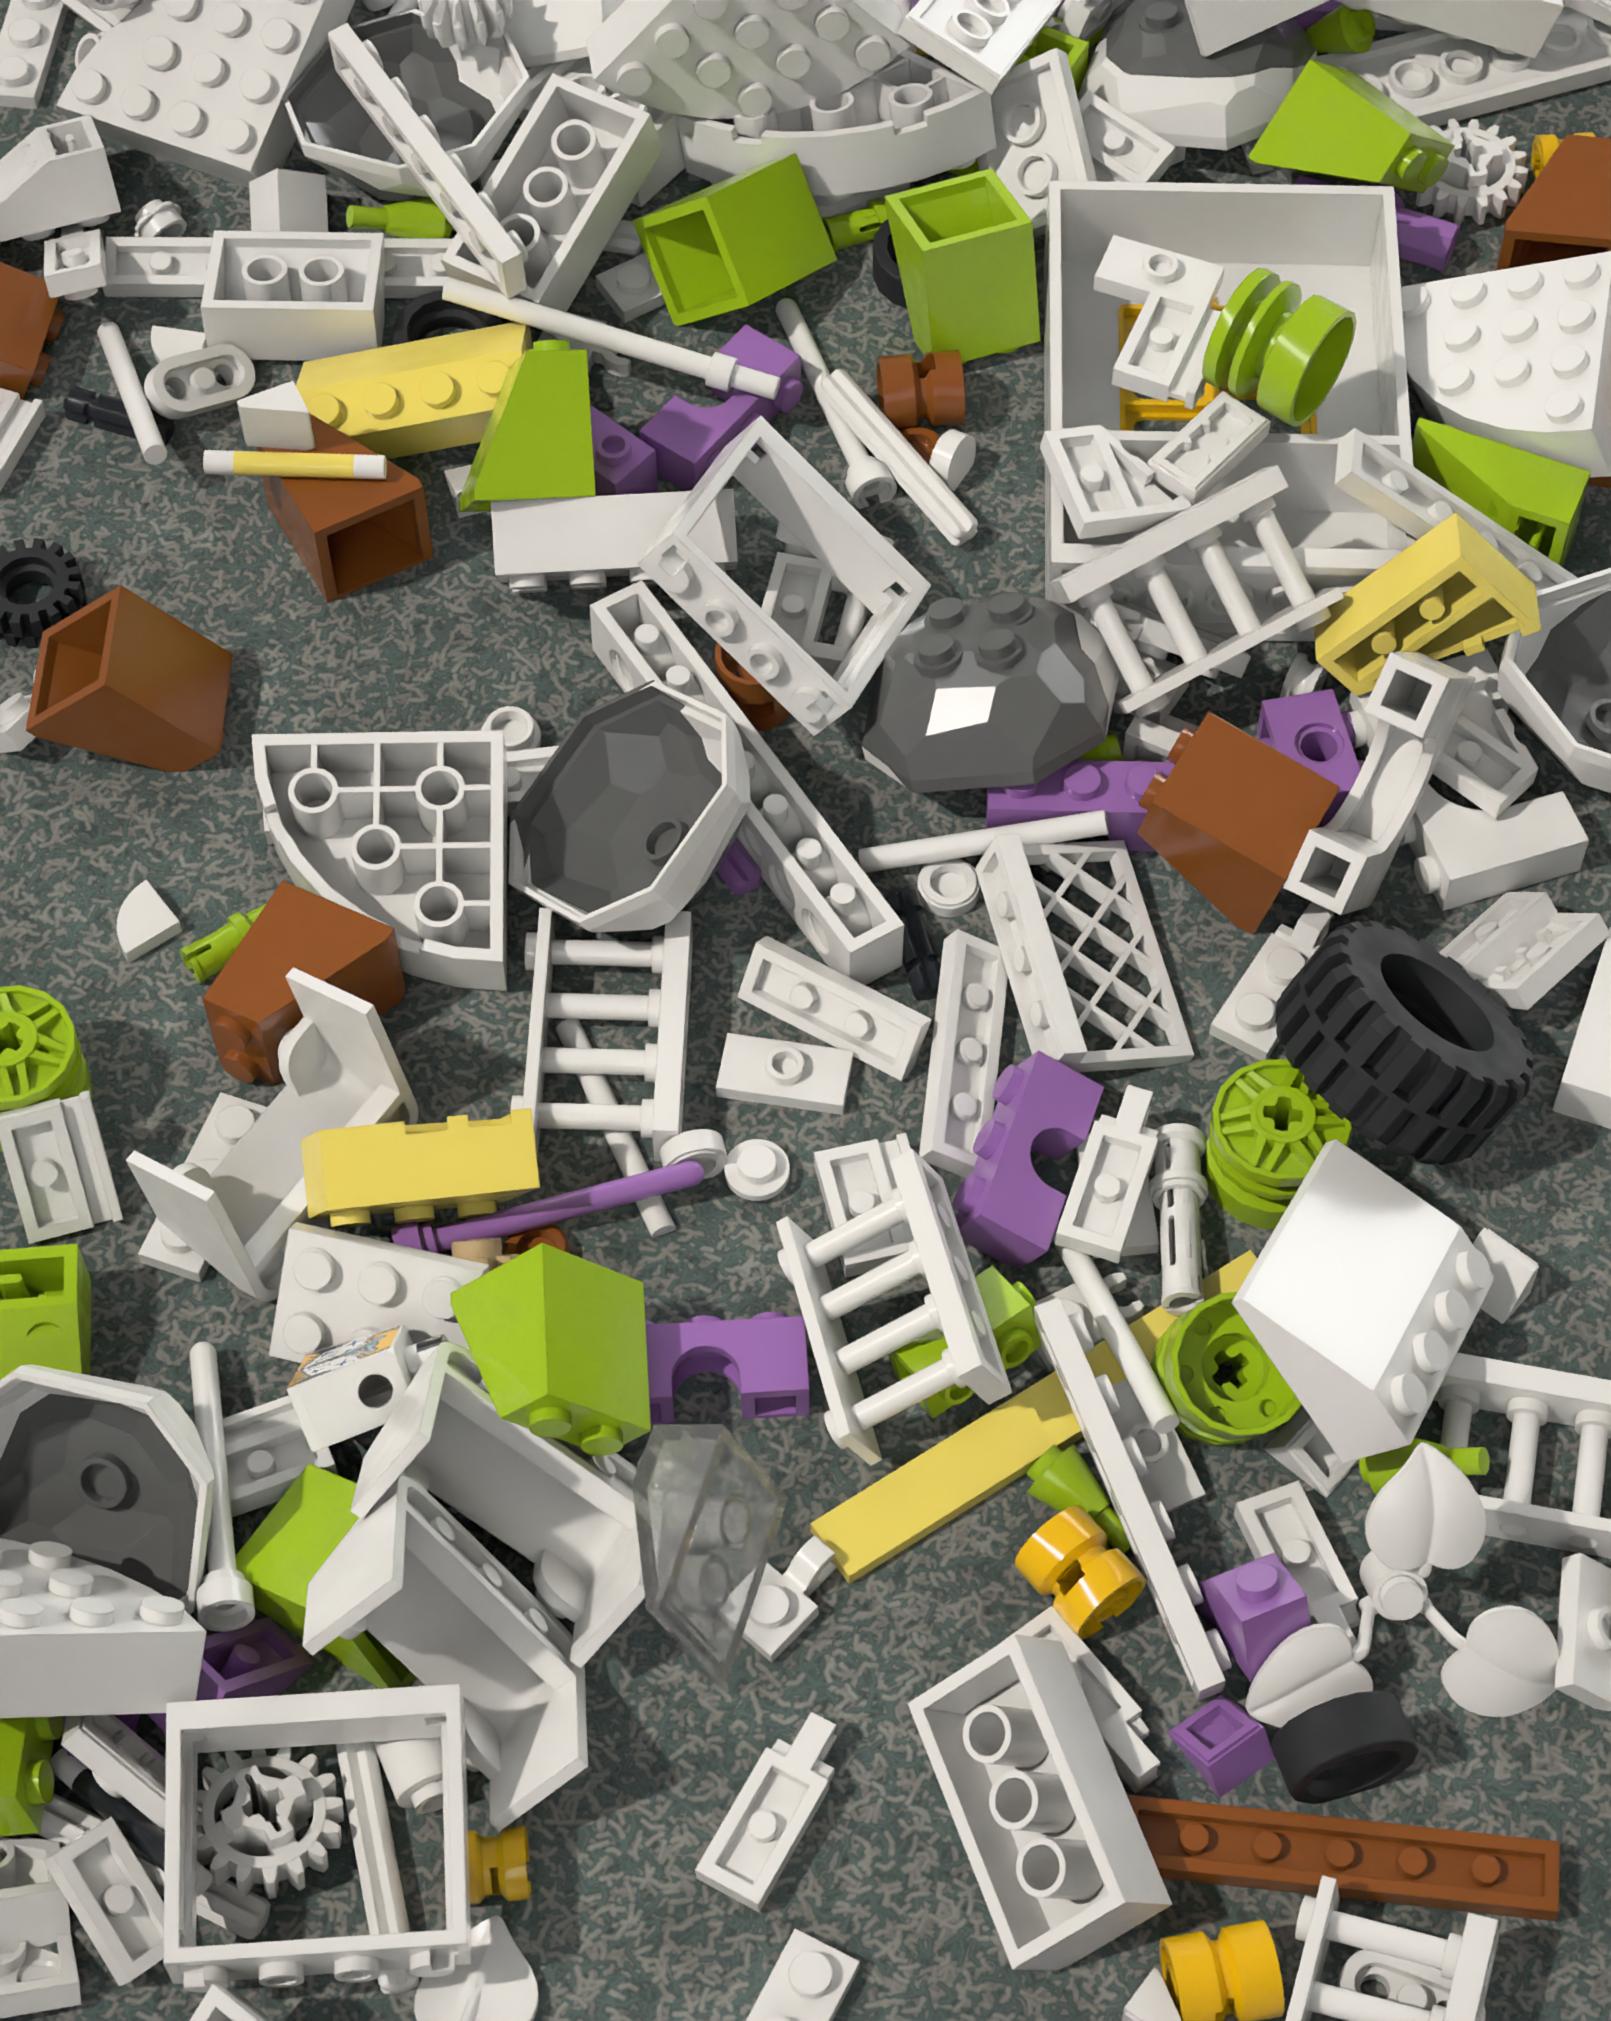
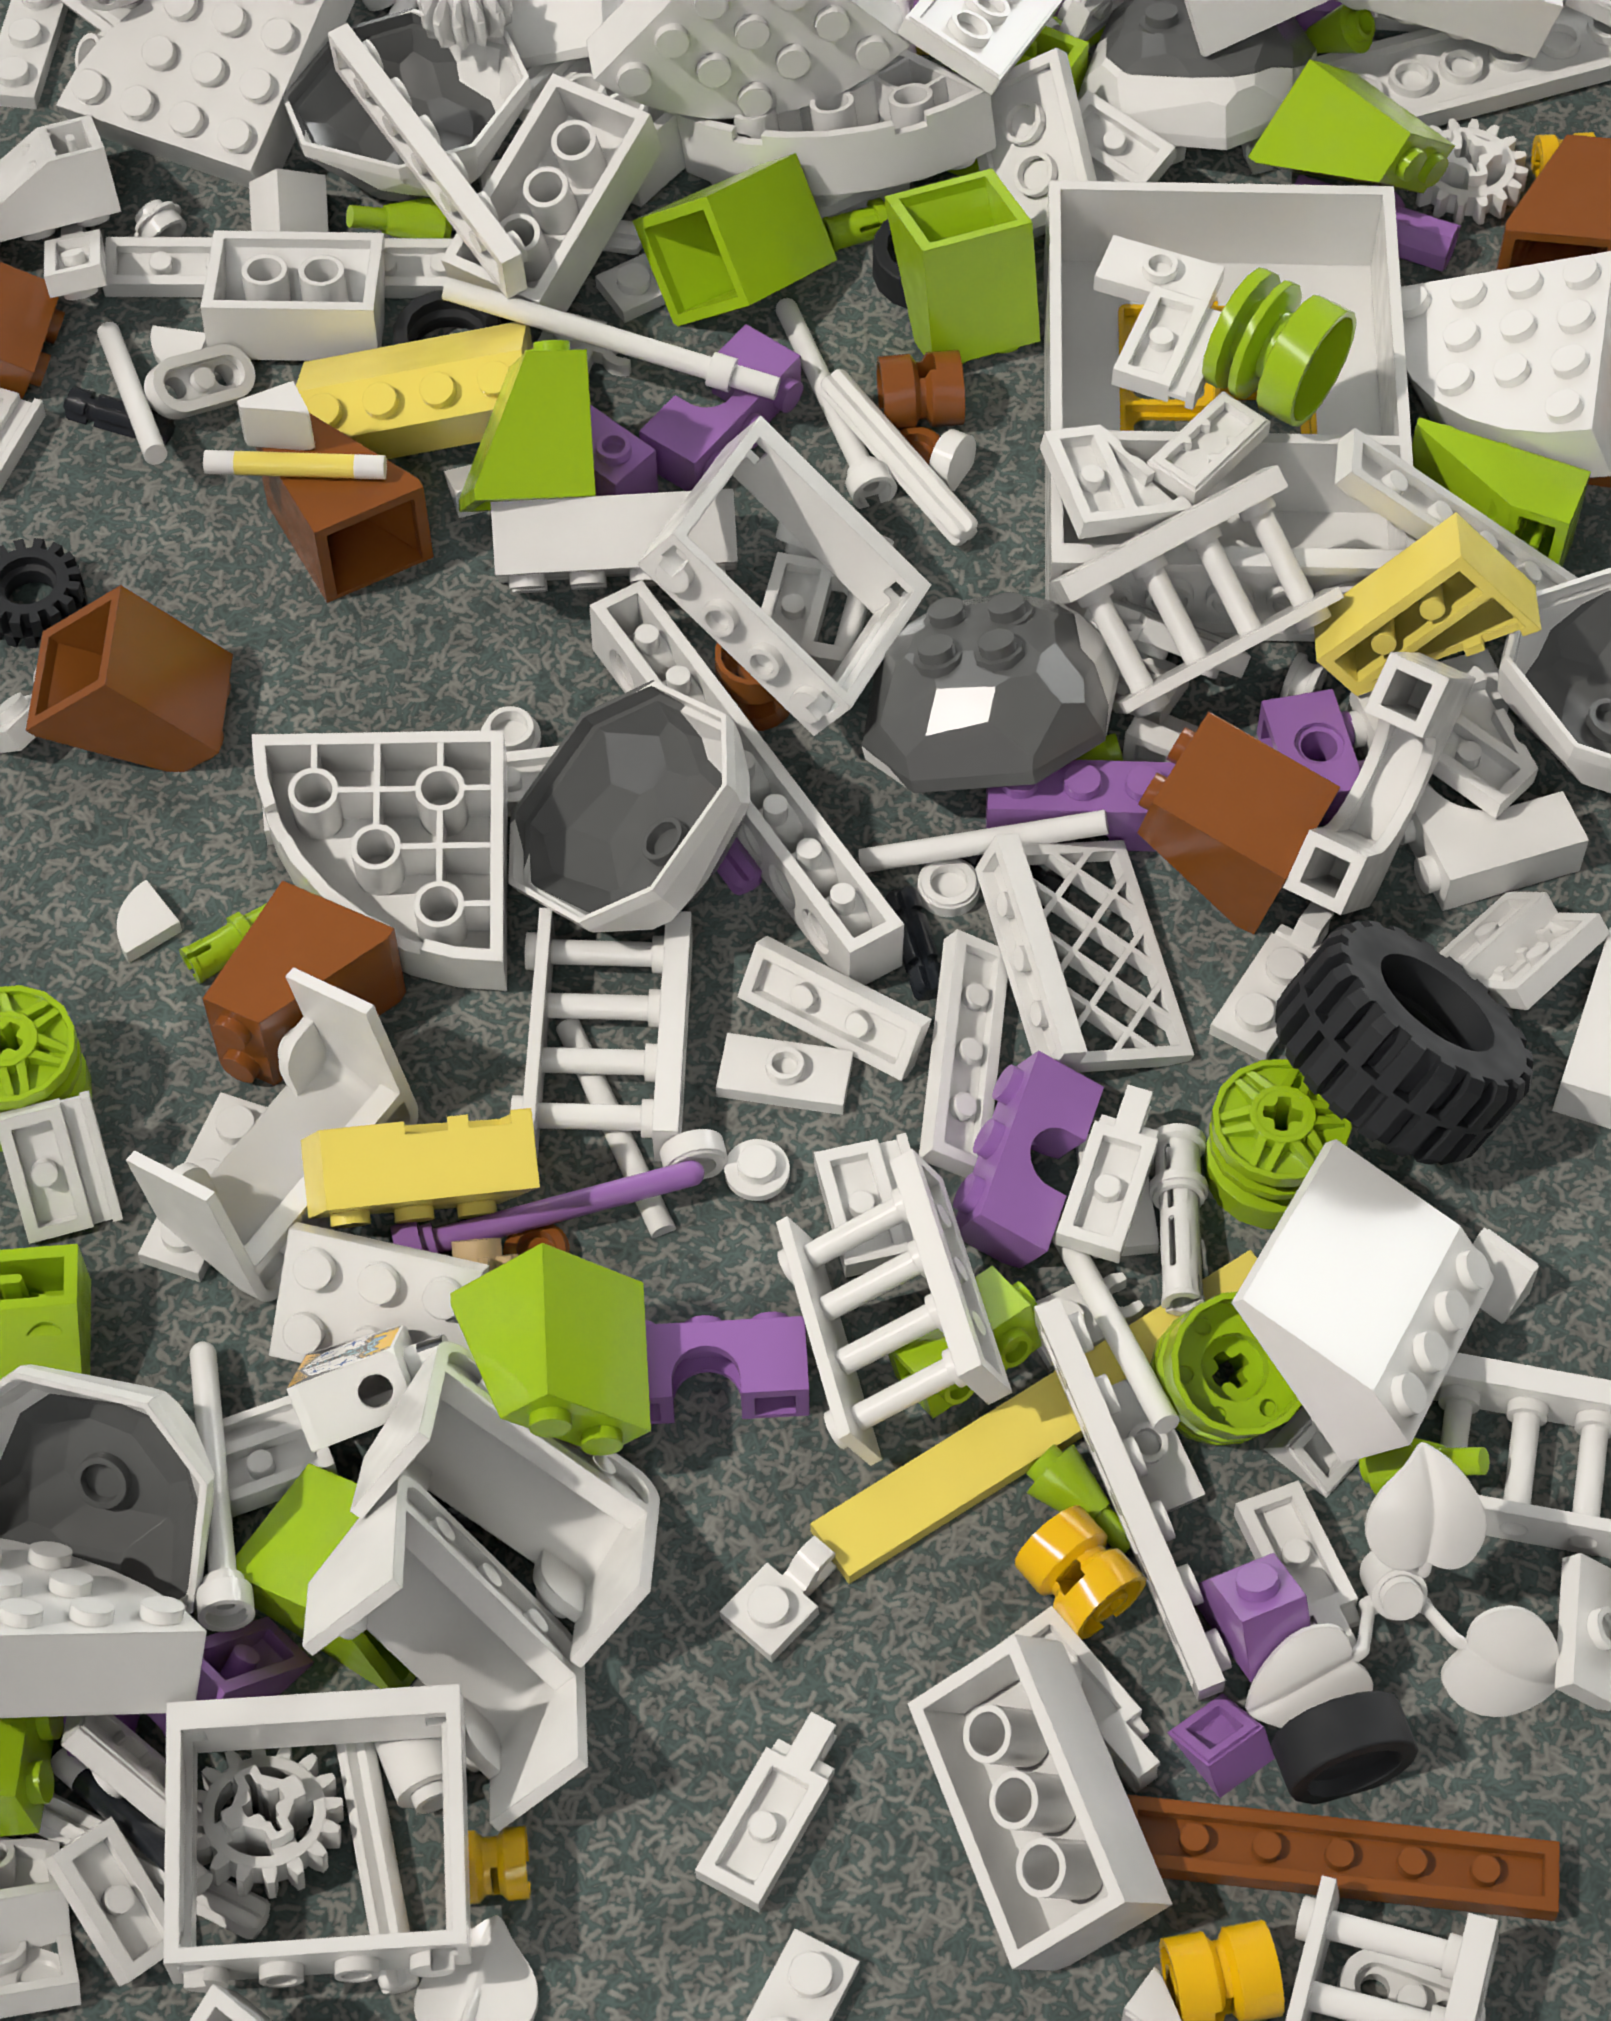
clear slope [632,1424,788,1682] -> none

